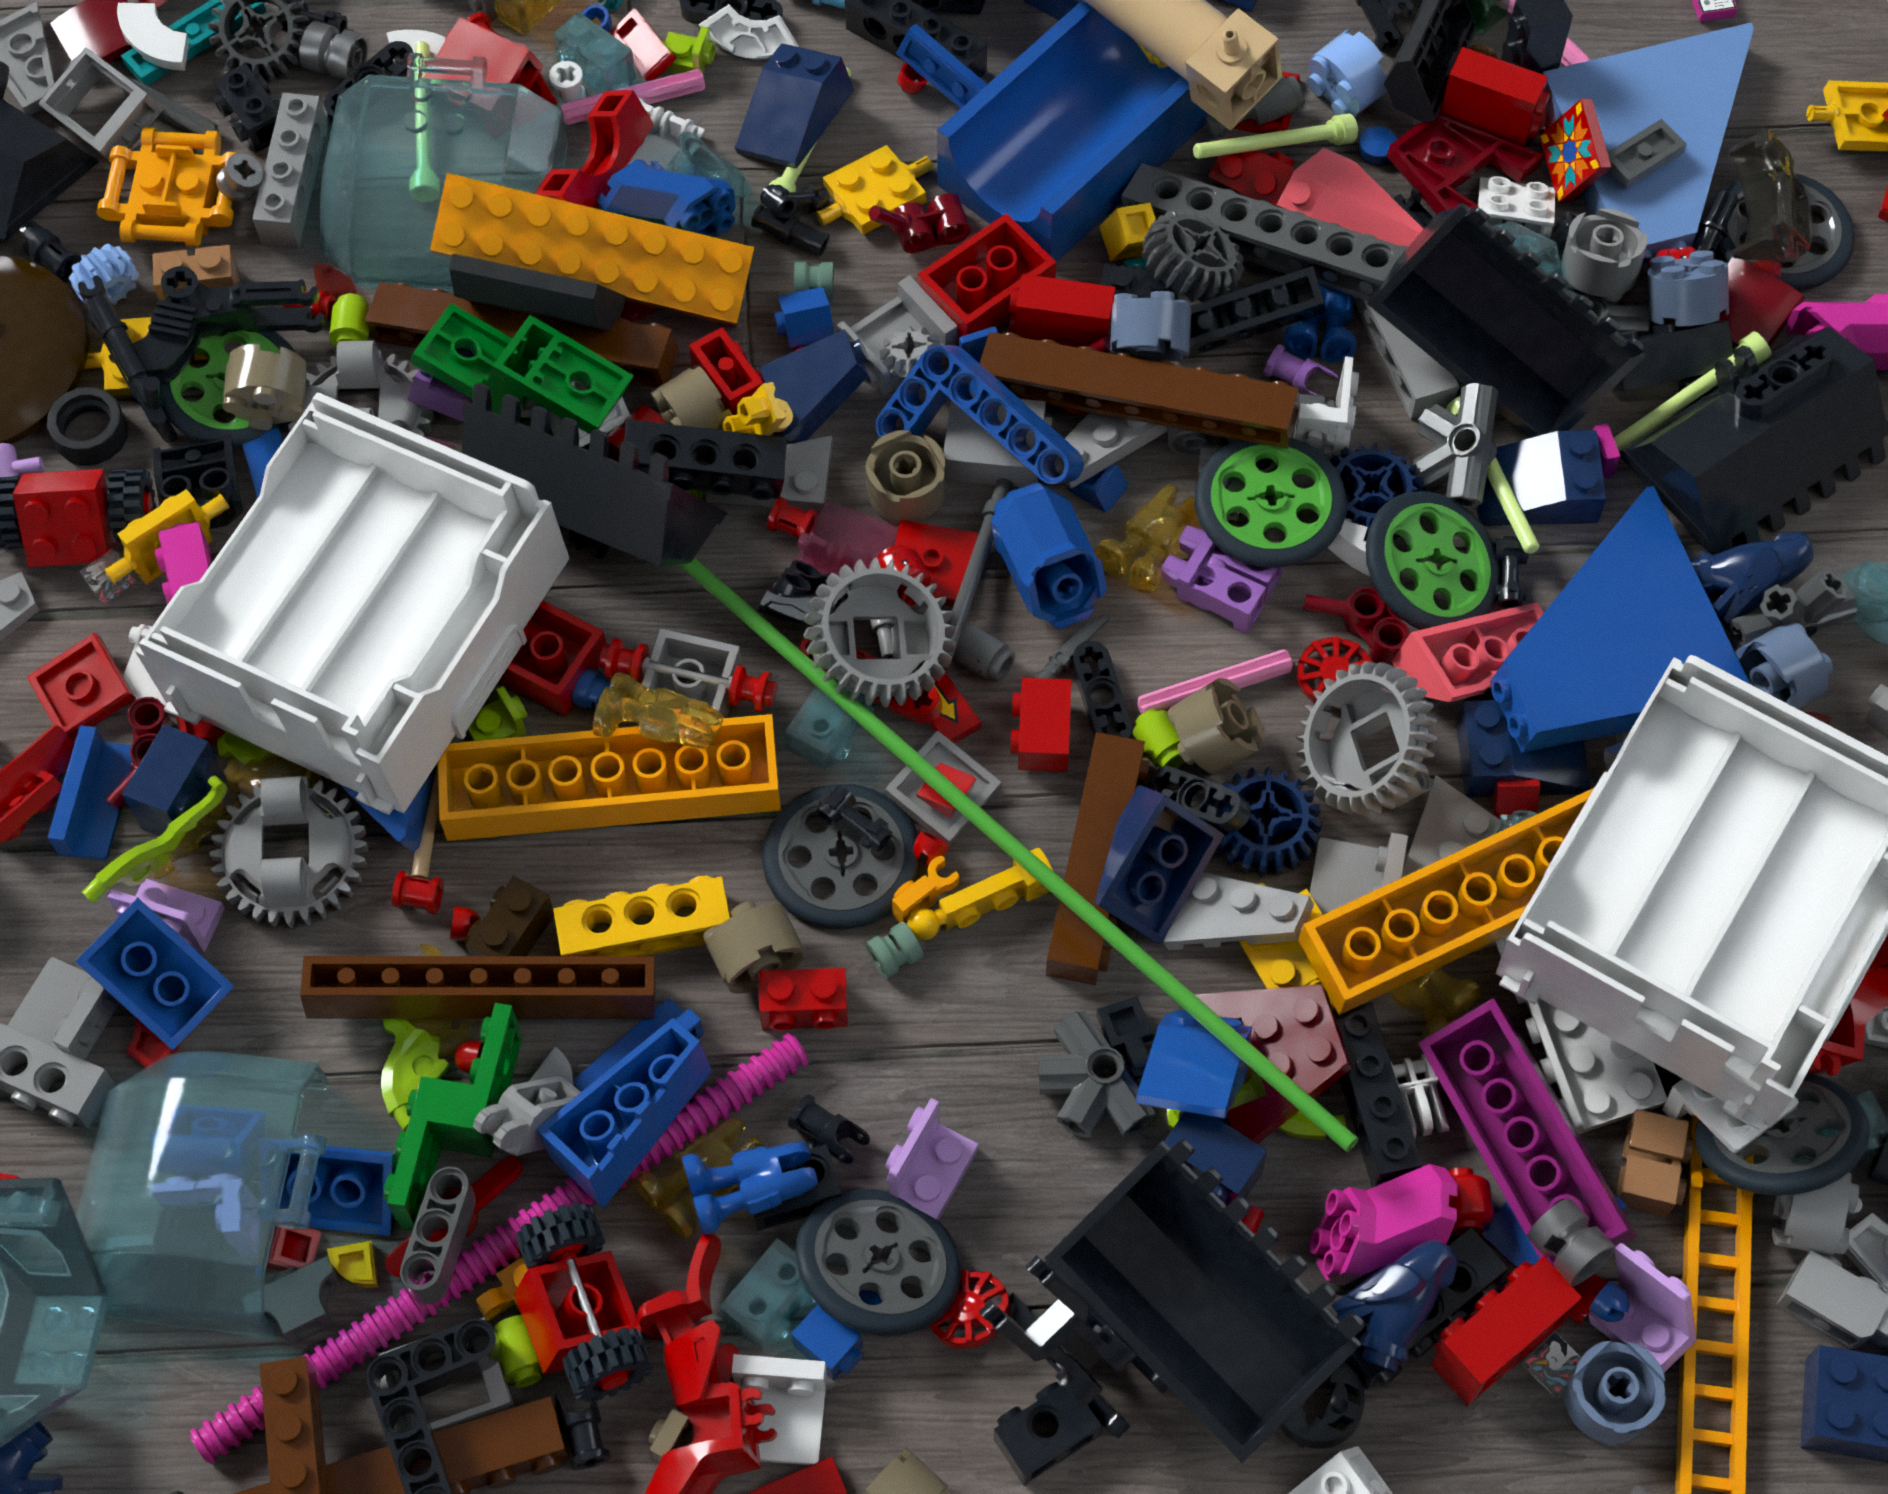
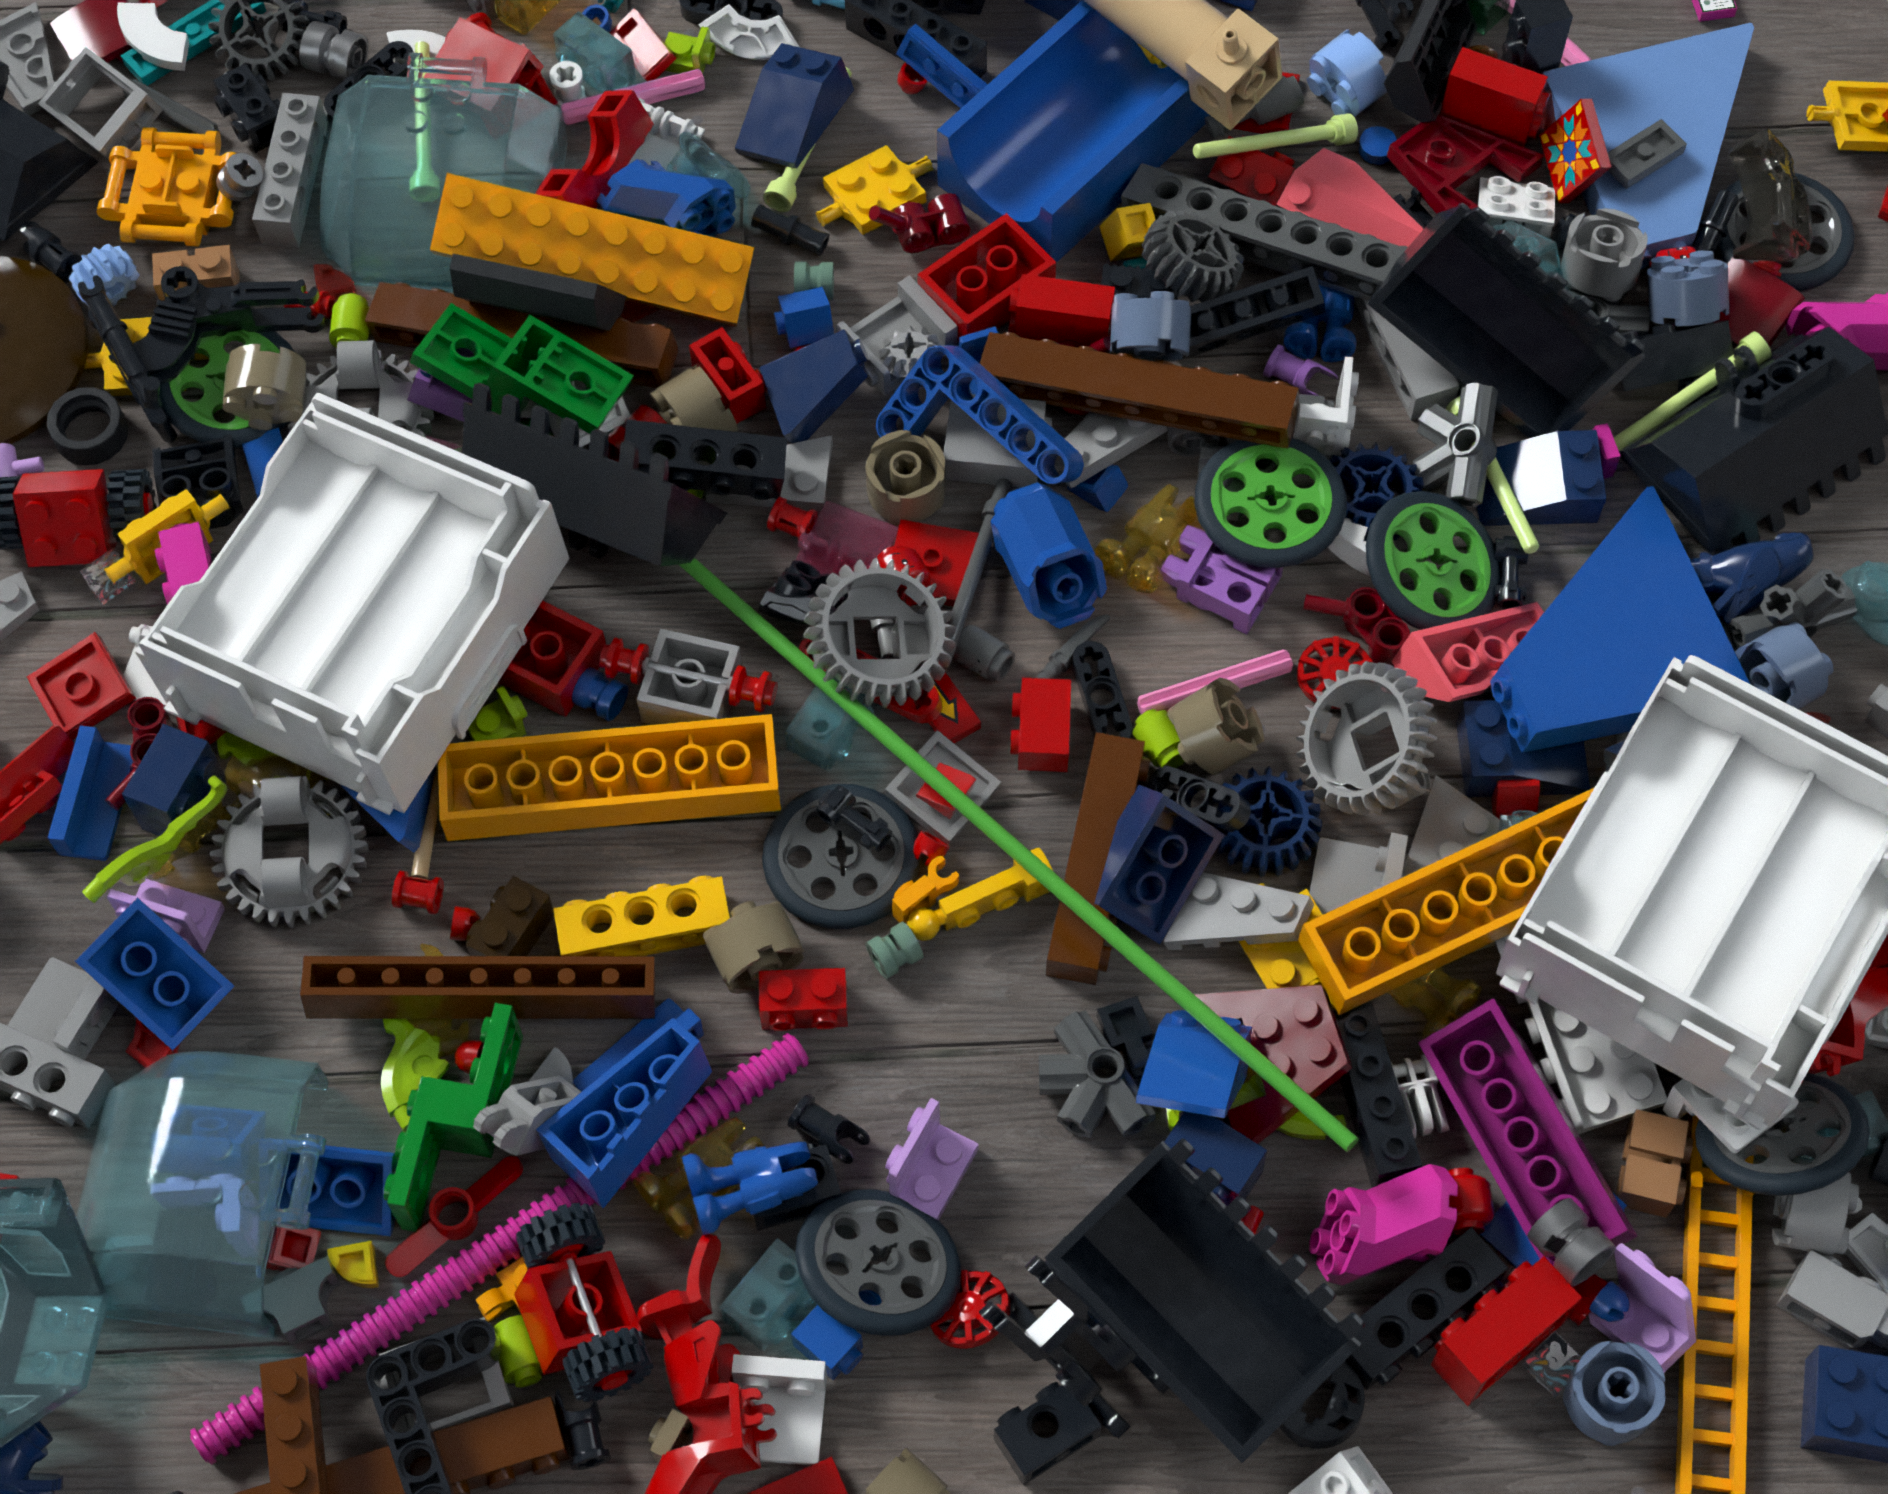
dark grey beam [400,1167,476,1304] -> none
clear yellow piece [593,673,723,749] -> none
yellow hips [722,382,793,436] -> none
black bar [760,182,829,218] -> none
dark blue animal [1331,1239,1458,1372] -> none

